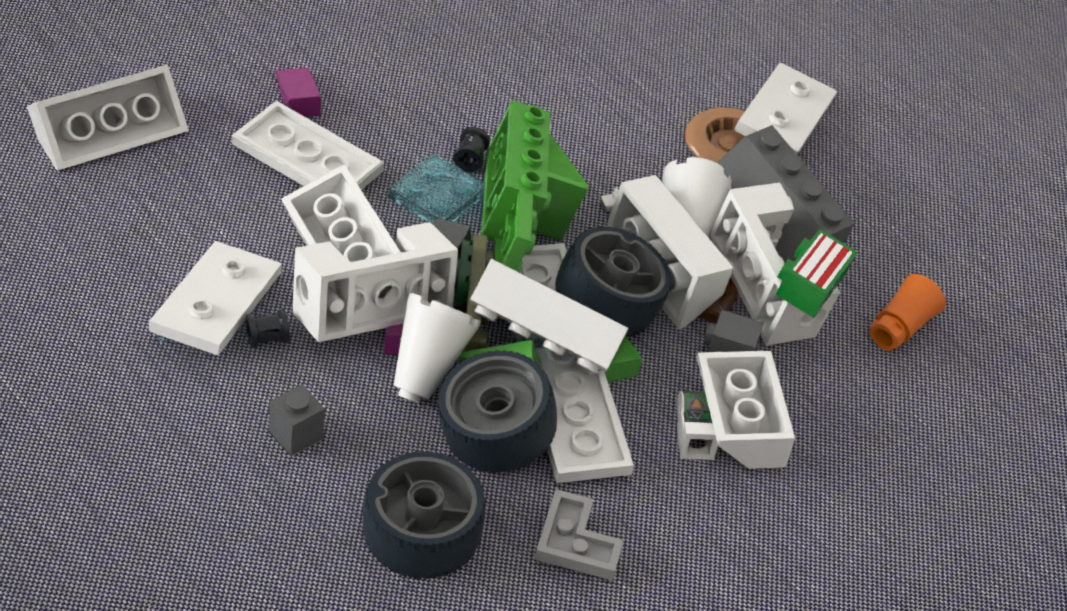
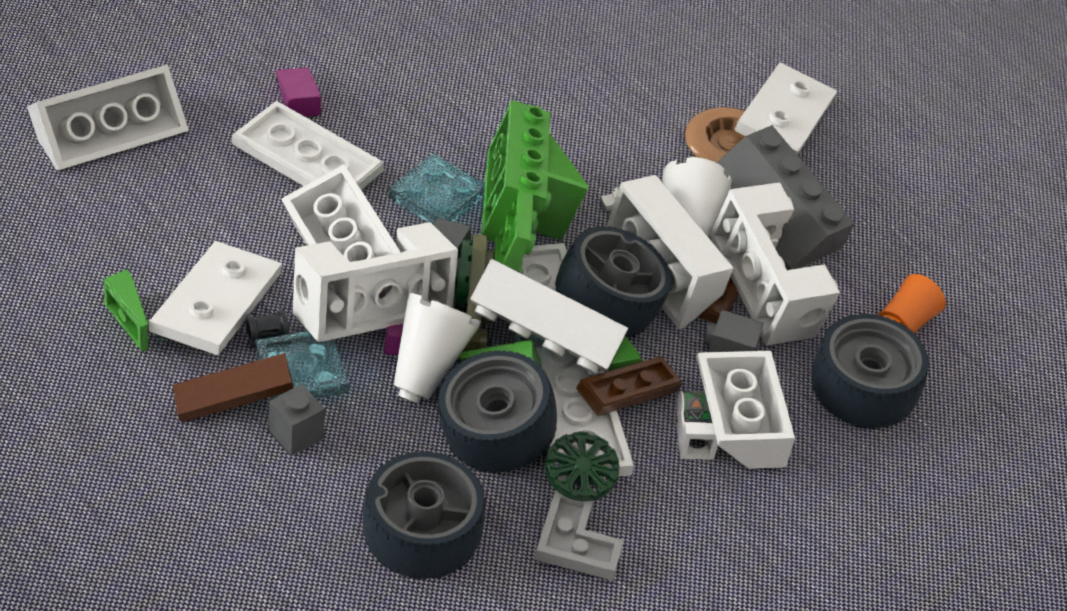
black bush [453,126,490,172] -> none
brick [775,229,858,318] -> none
none -> bright green slope [103,270,148,352]
none -> reddish brown tile [173,353,294,423]
none -> clear light blue plate [255,331,349,400]
none -> dark green wheel [545,431,620,501]
none -> reddish brown tile [576,356,683,416]
none -> wheel [812,314,929,428]

